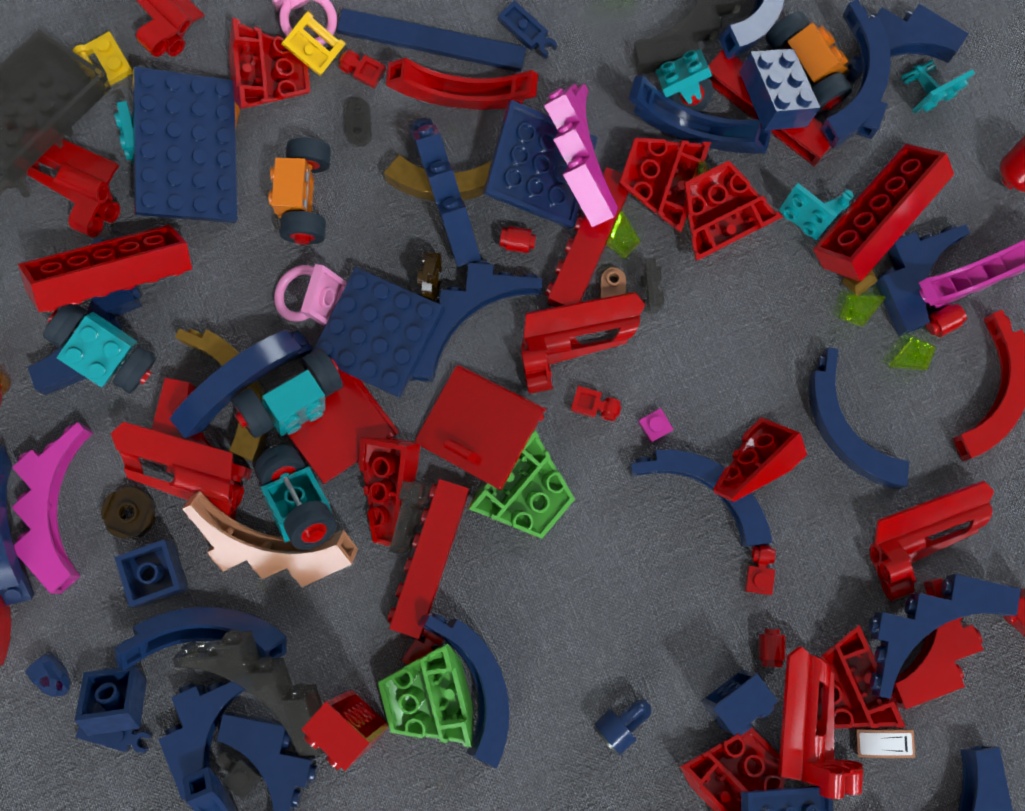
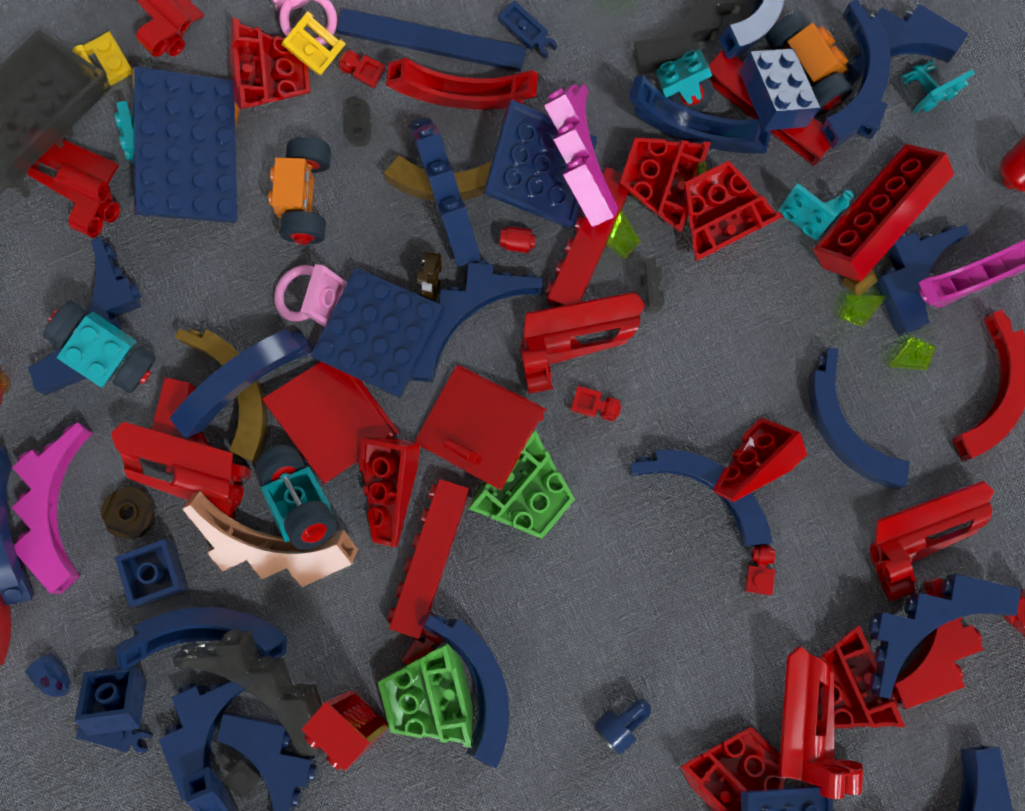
red brick [18,224,192,312] -> none
brick [231,348,343,438] -> none
clear smoke plate [389,481,431,554] -> none
nougat plate [600,268,626,298] -> none
dark pink plate [638,408,674,443] -> none
dark blue brick [701,669,778,735] -> none
red brick [759,629,786,667] -> none
white slope [857,729,916,758] -> none
red brick [926,304,967,338] -> none

